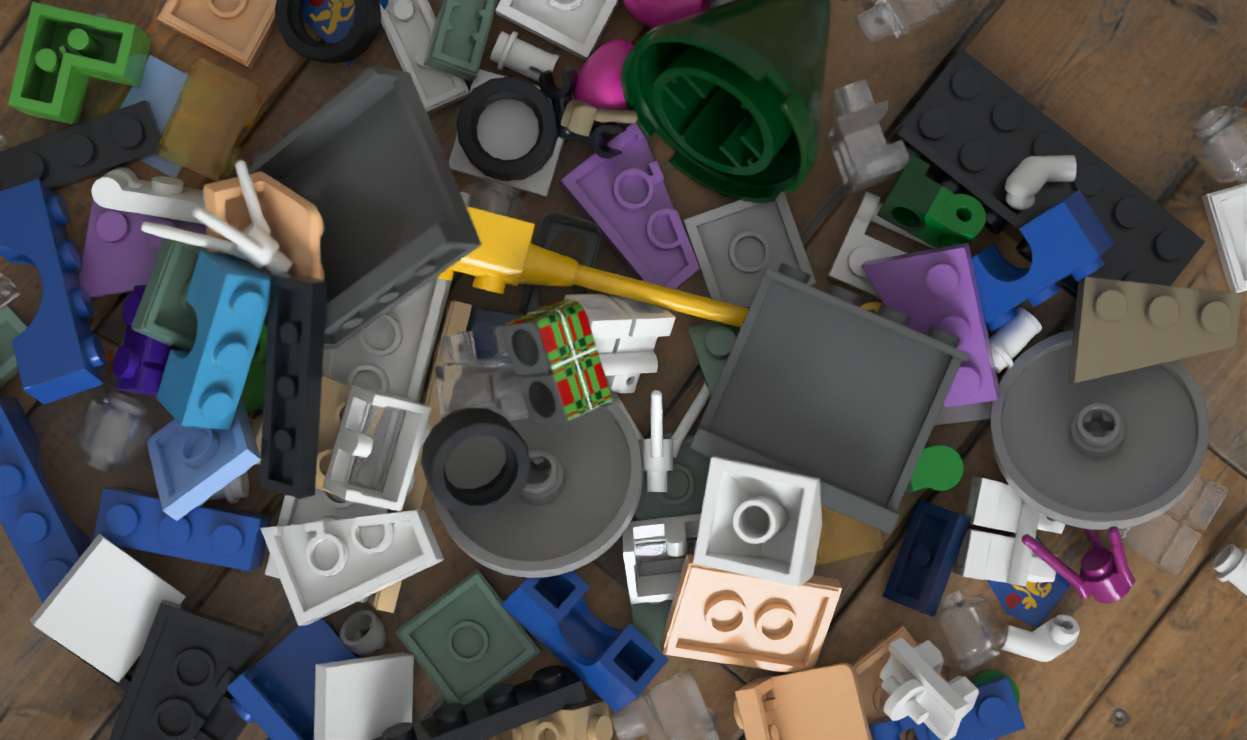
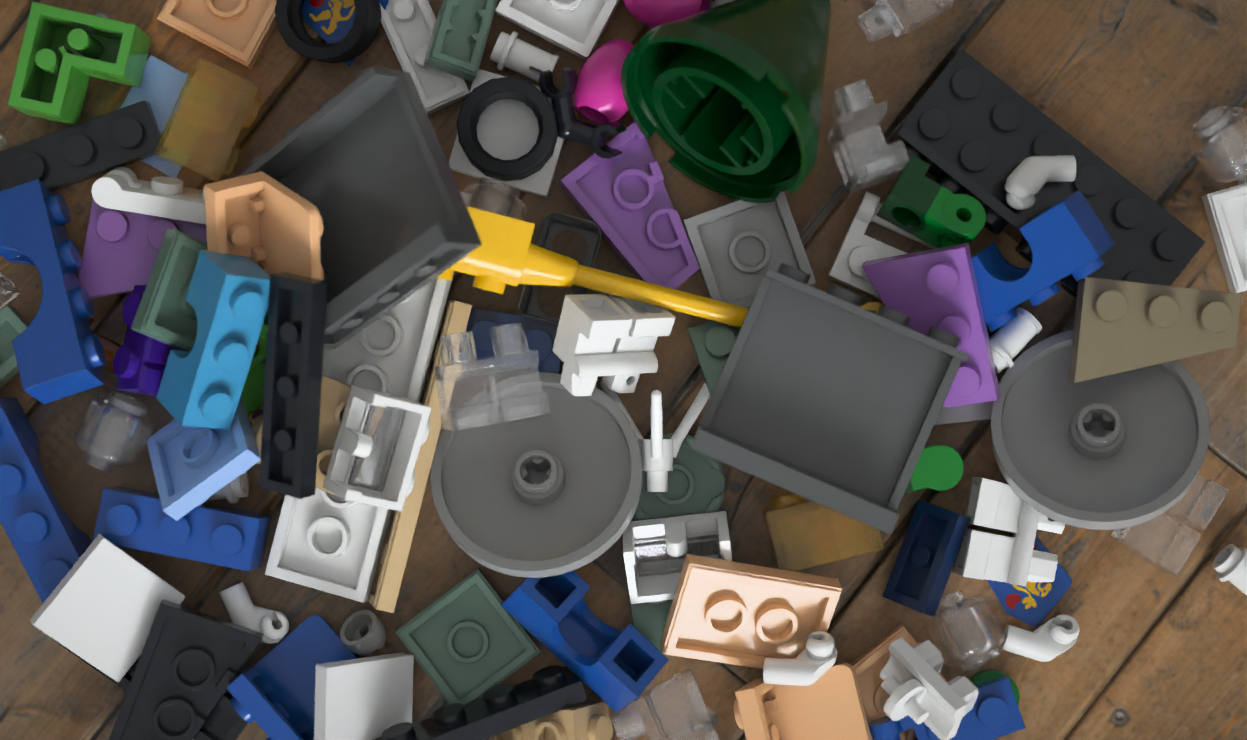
white plant [141,160,293,274] -> none
white wing [260,510,444,626] -> none
black tyre [421,408,531,517] -> none
piece [501,299,613,423] -> none
dark tan hand [560,99,637,136] -> none
white slope [693,456,822,588] -> none
magenta plant [1021,527,1136,603] -> none
none -> white arm [219,582,289,644]
none -> white arm [763,631,838,686]

